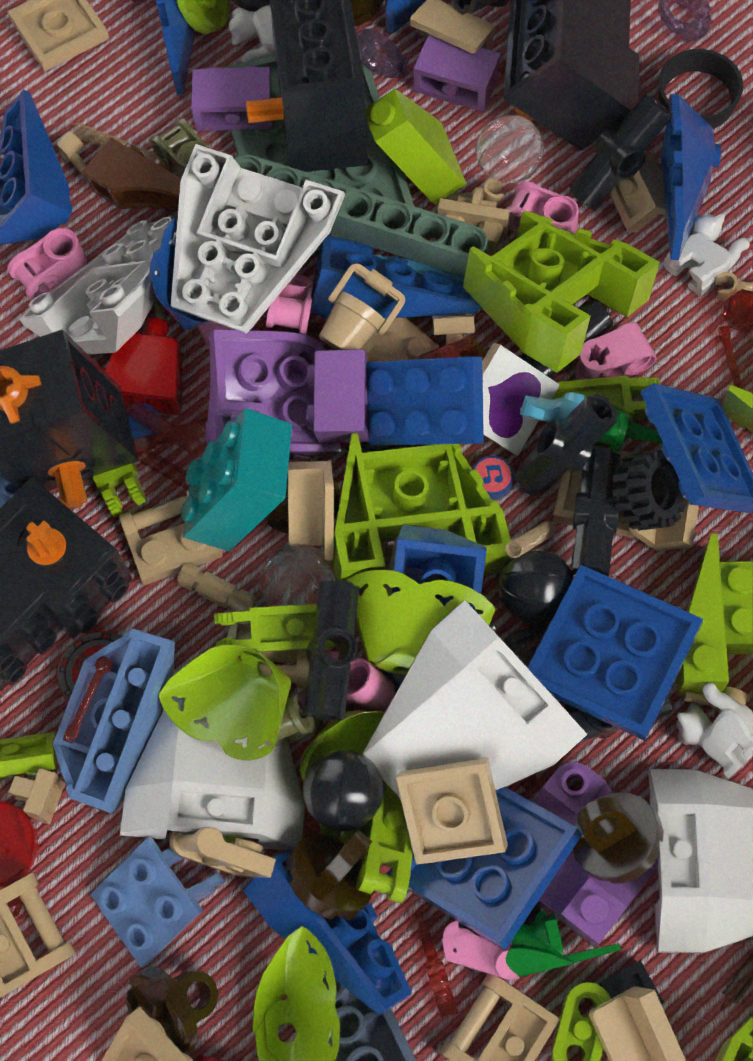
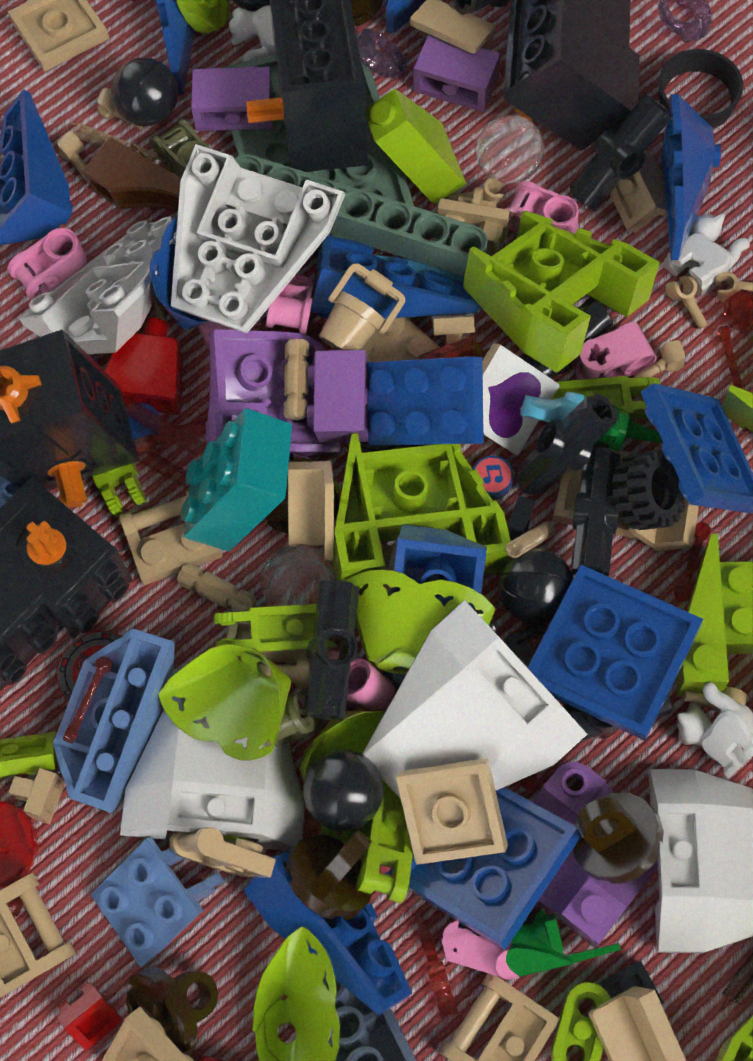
none -> red tile [57,981,123,1051]
none -> tan hand [97,88,144,130]
none -> black piece [111,57,178,127]
none -> tan axle [284,339,309,420]
none -> black tile [507,496,535,541]
none -> tan hand [633,340,685,378]
none -> tan hand [666,276,708,330]
none -> clear red hinge [674,522,711,602]

